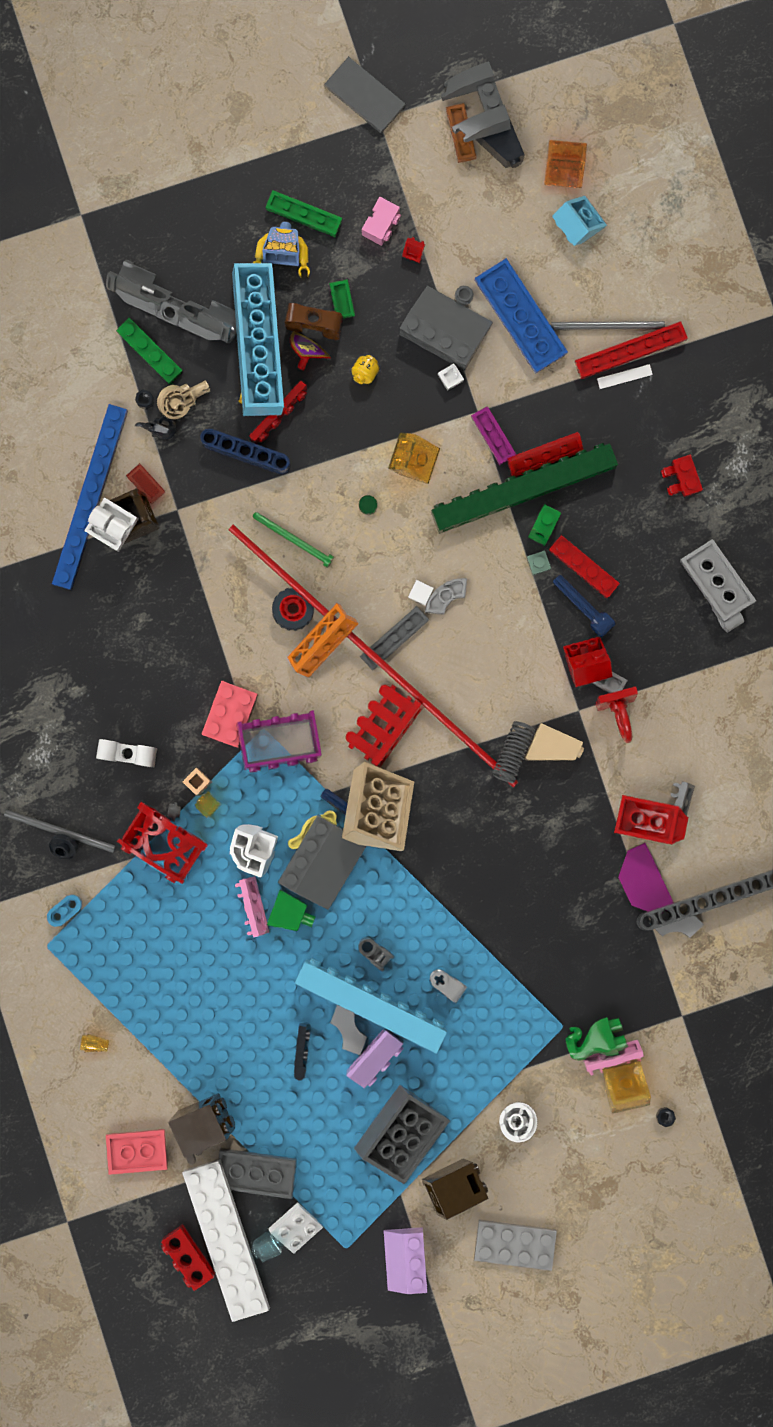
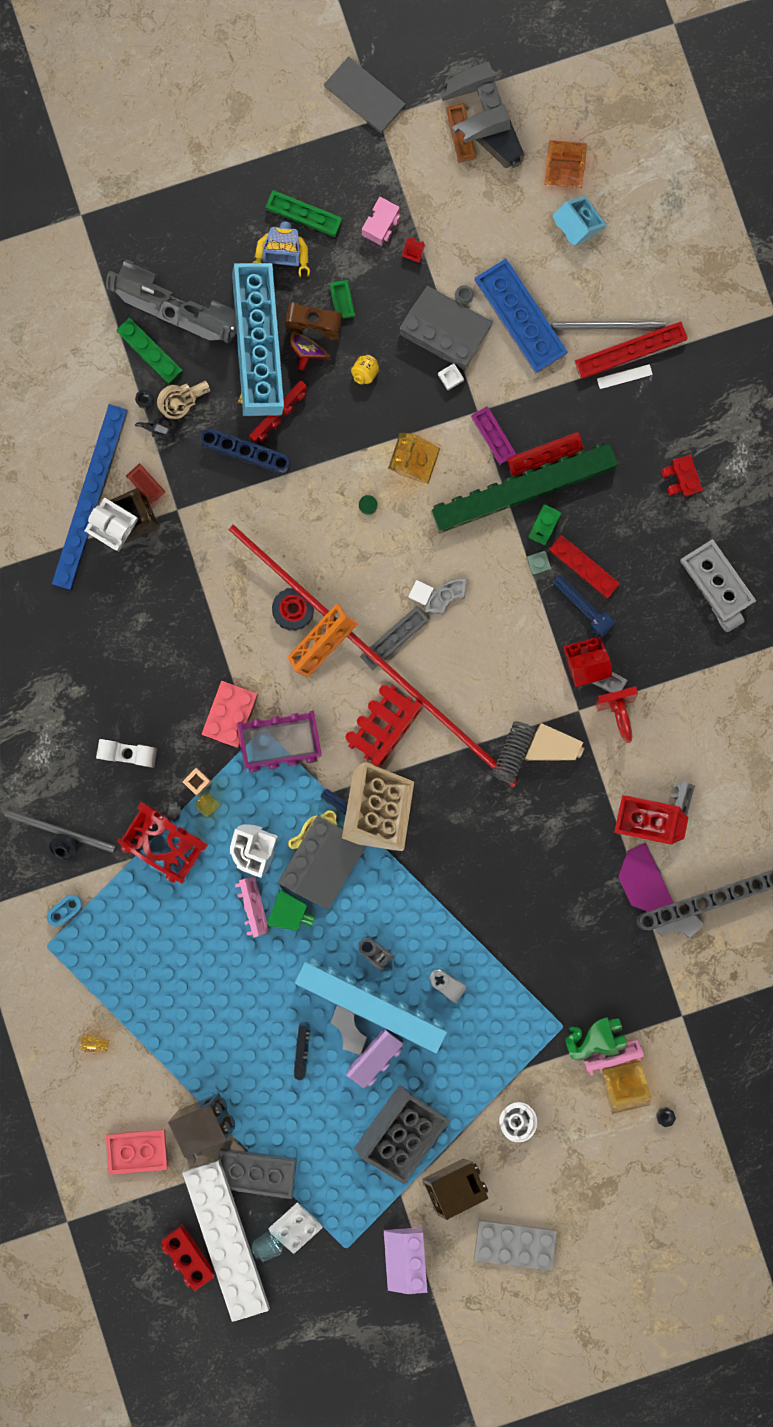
green bar [253,512,334,568] -> none

